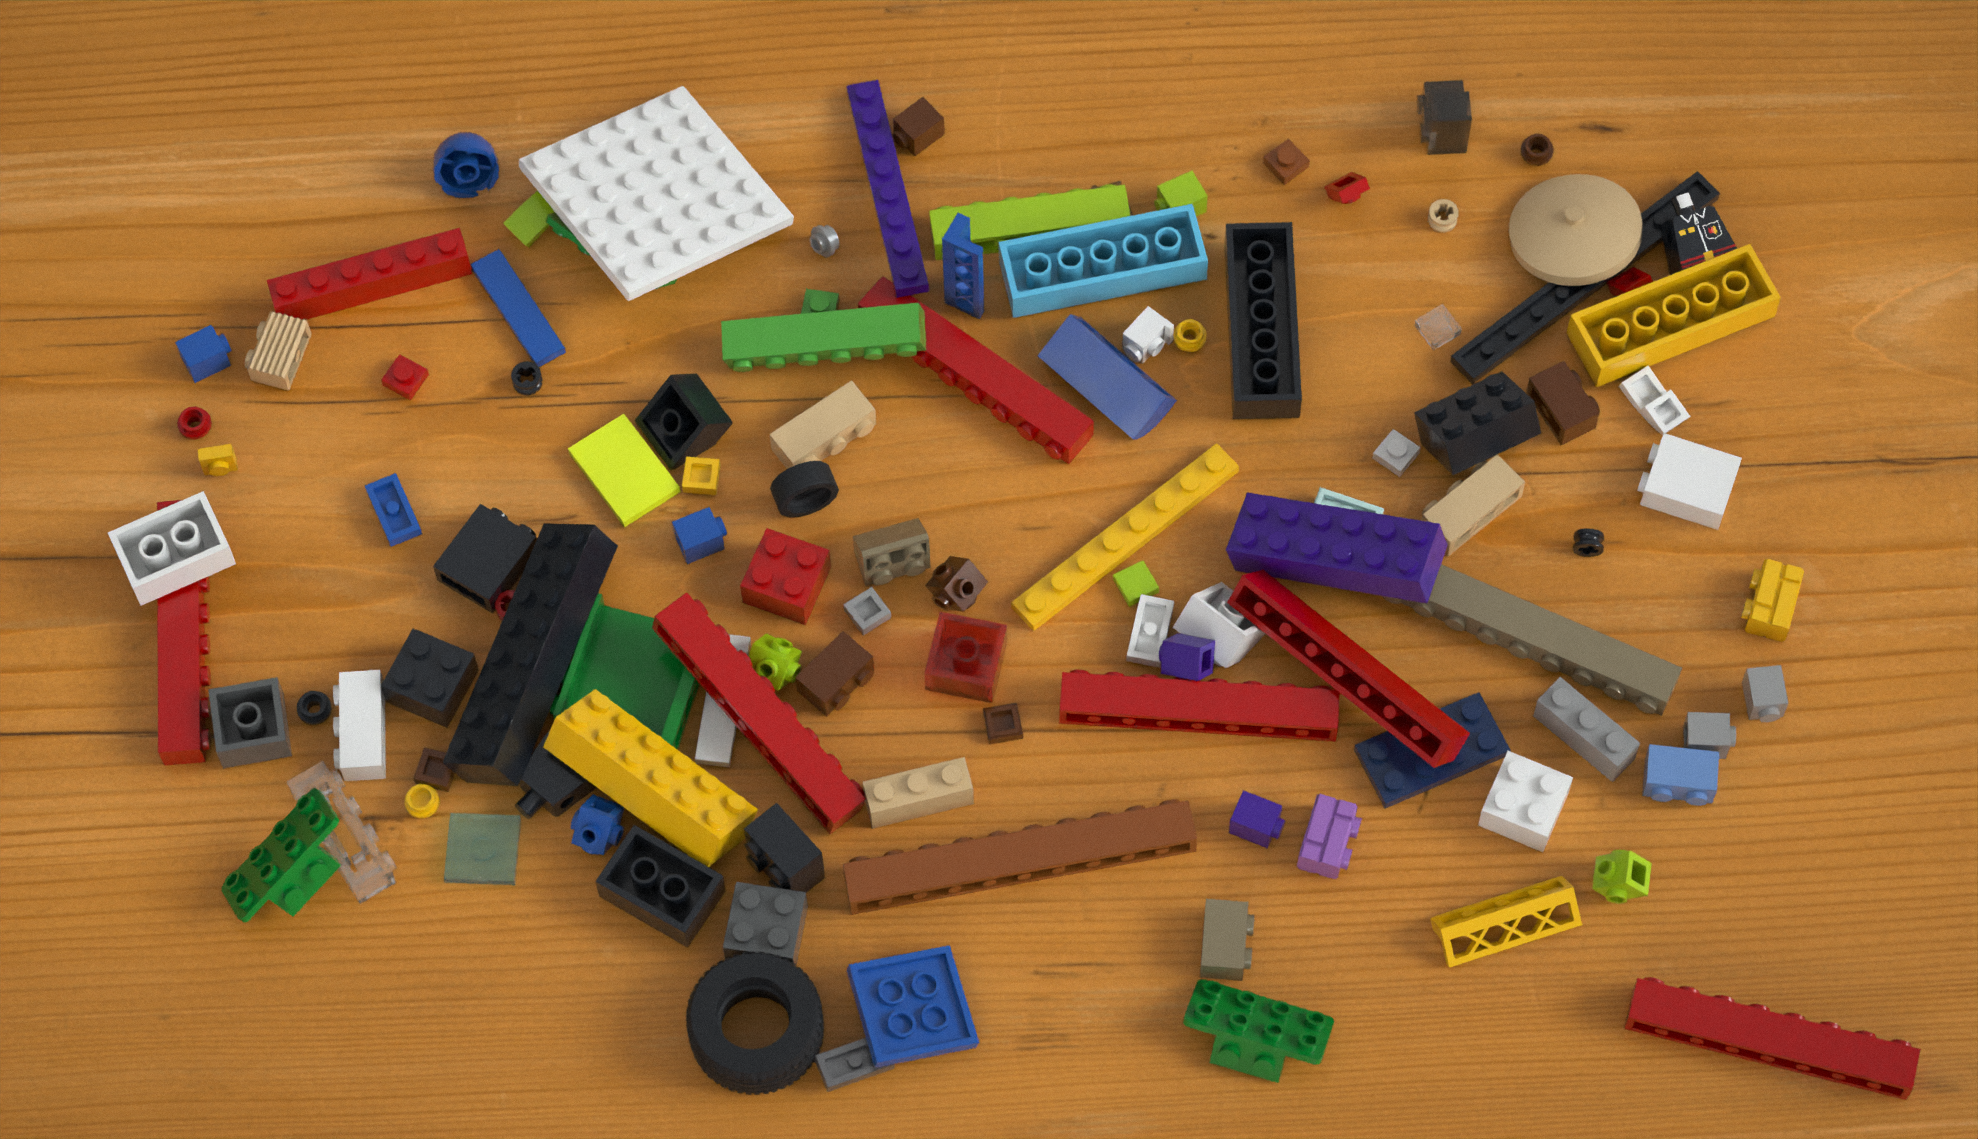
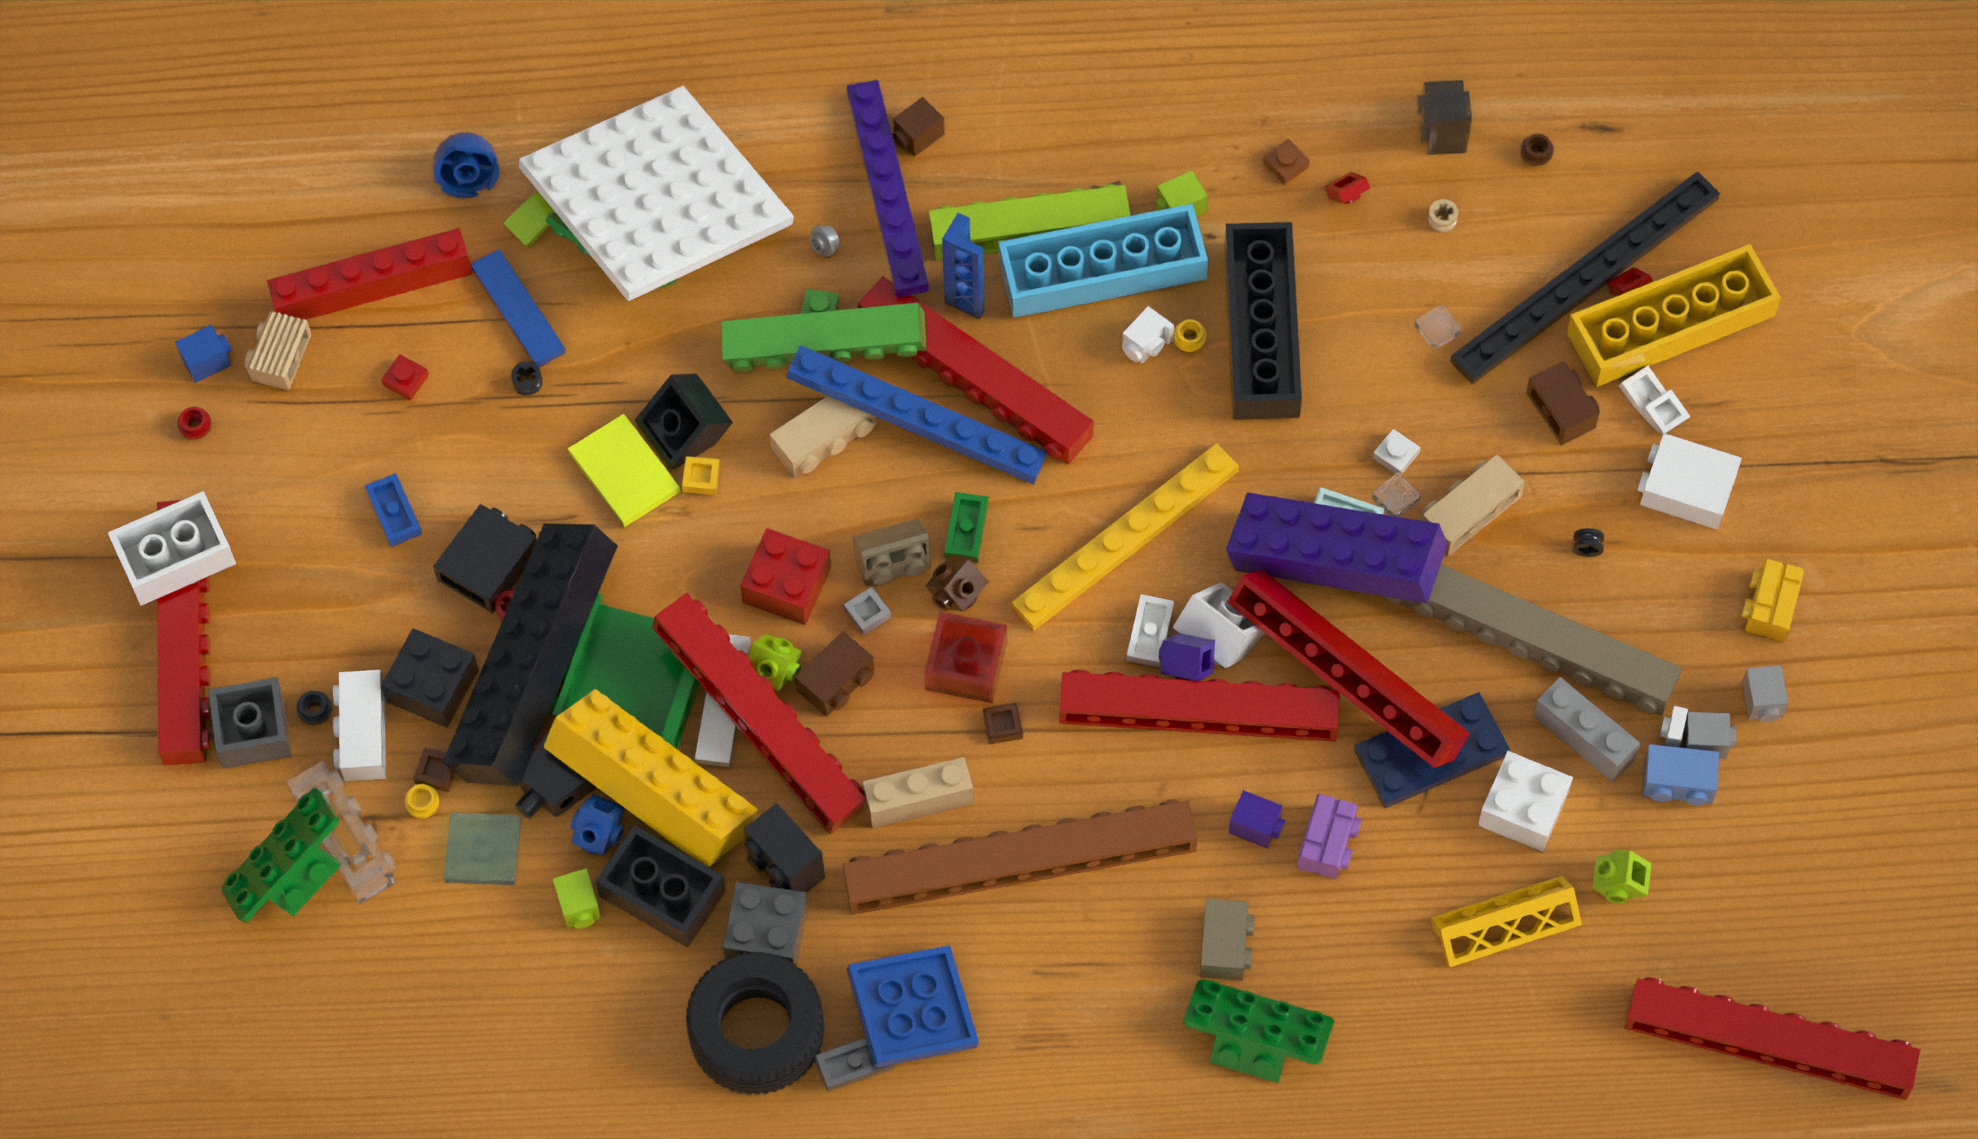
yellow plate [198,444,238,476] -> none
blue brick [672,507,727,564] -> none
black tyre [770,461,839,517] -> none
blue brick [1037,314,1177,440] -> none
lime tile [1113,560,1159,607] -> none
black brick [1414,371,1541,475] -> none
tan dish [1509,174,1642,286] -> none
black torso [1661,193,1737,275] -> none
none -> lime brick [553,868,601,929]
none -> blue plate [786,345,1047,485]
none -> green plate [944,492,989,563]
none -> clear plate [1372,472,1421,517]
none -> white plate [1659,706,1688,747]

